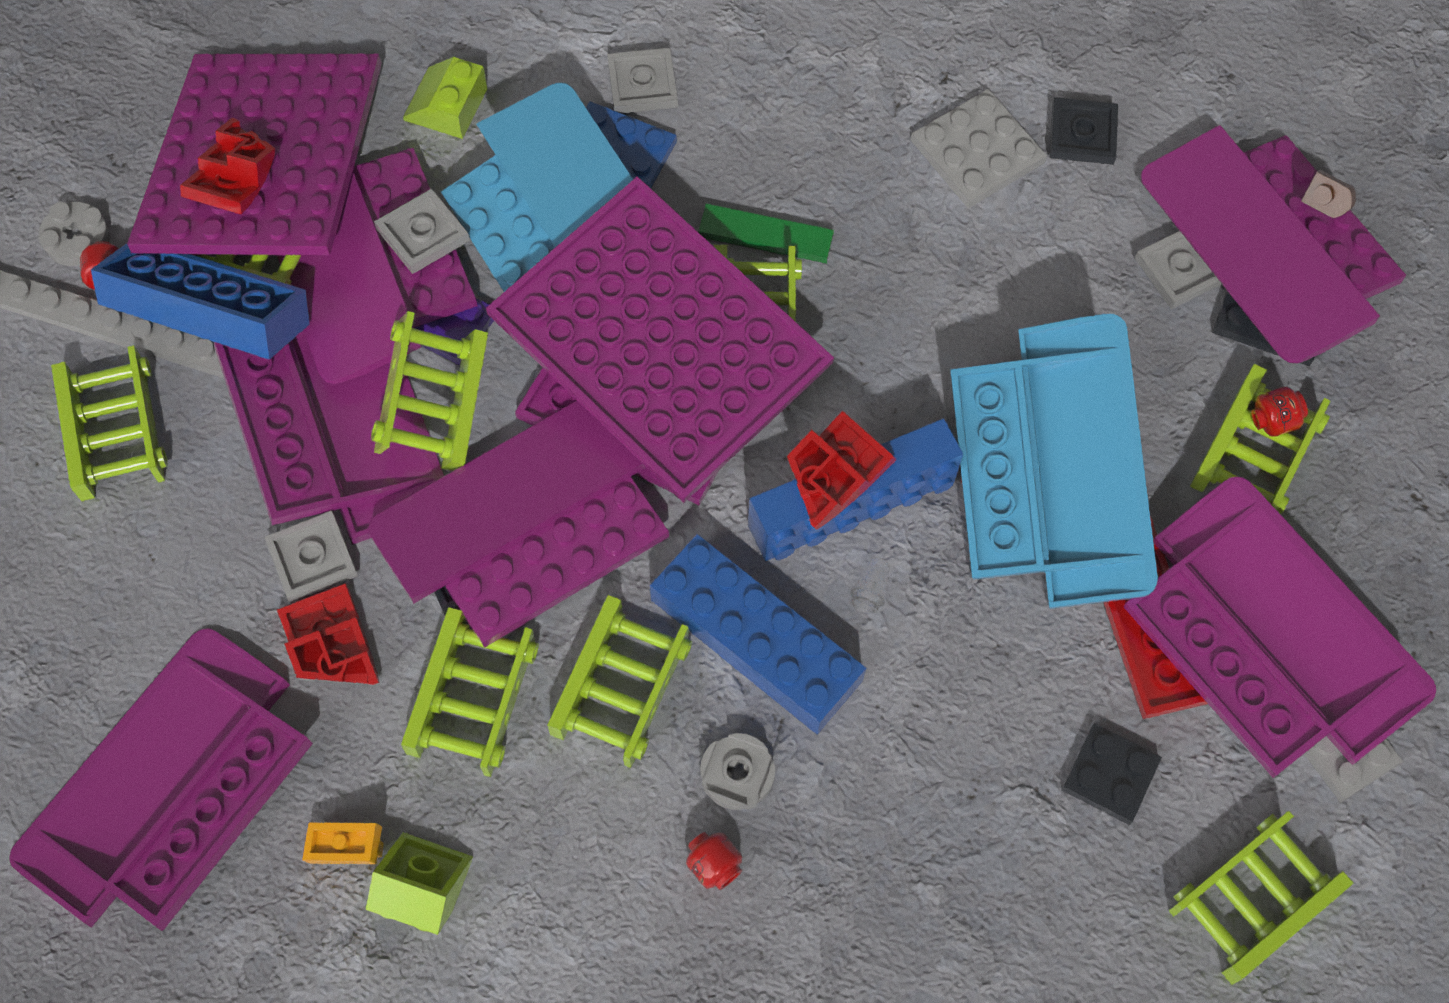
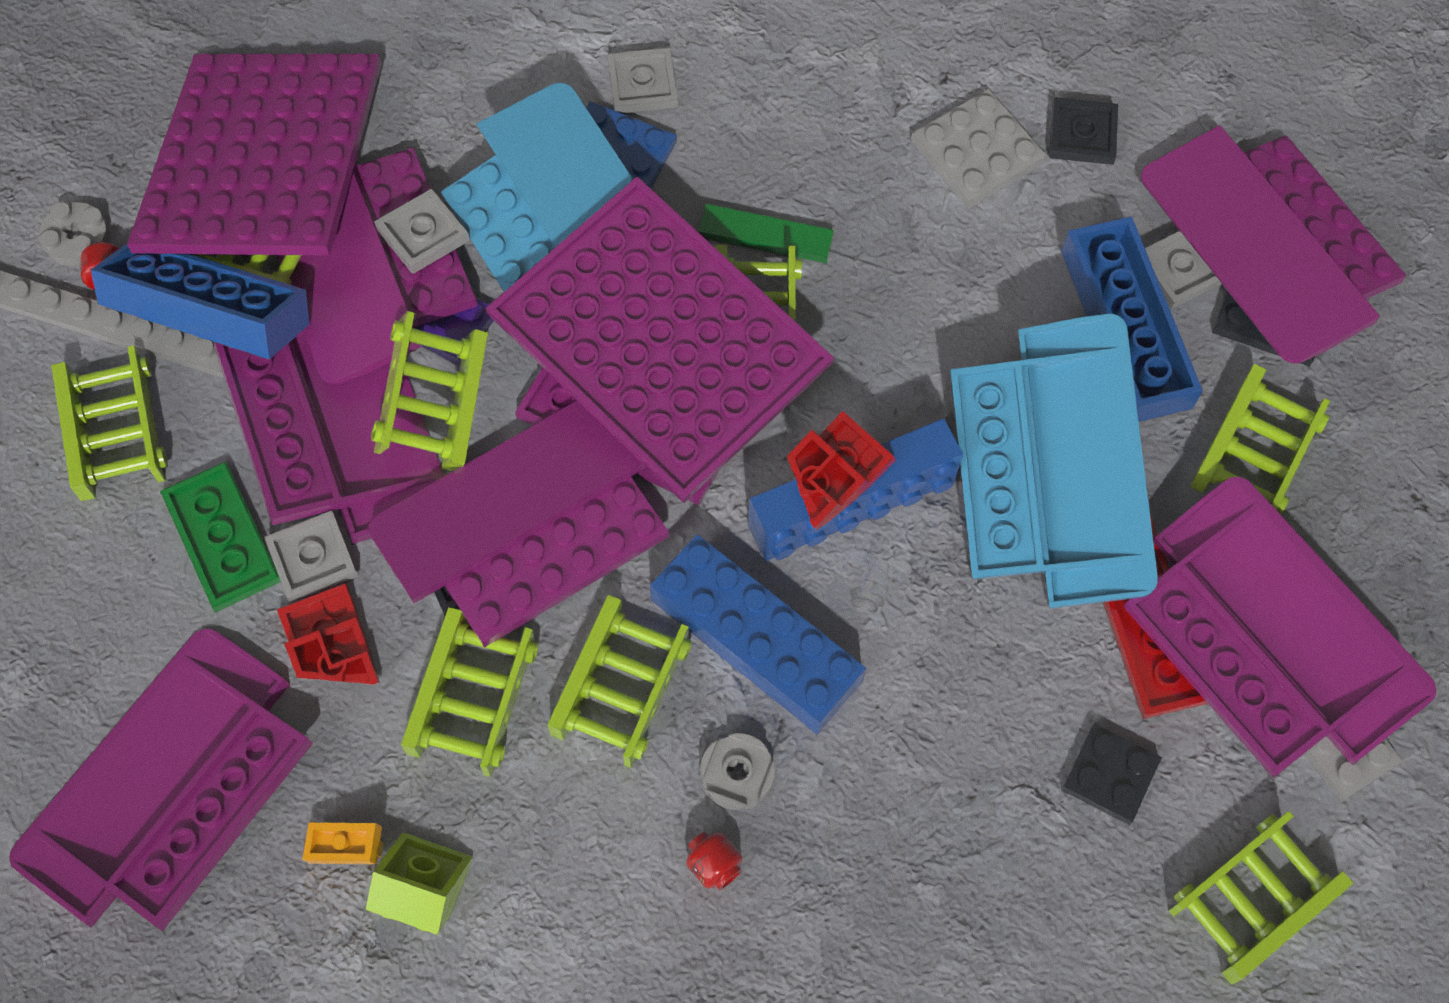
red slope [180,118,275,214] -> none
lime slope [403,57,487,139] -> none
red head [1251,386,1308,437] -> none
plate [1301,170,1356,218] -> none
none -> green tile [160,461,281,613]
none -> blue brick [1061,216,1203,422]

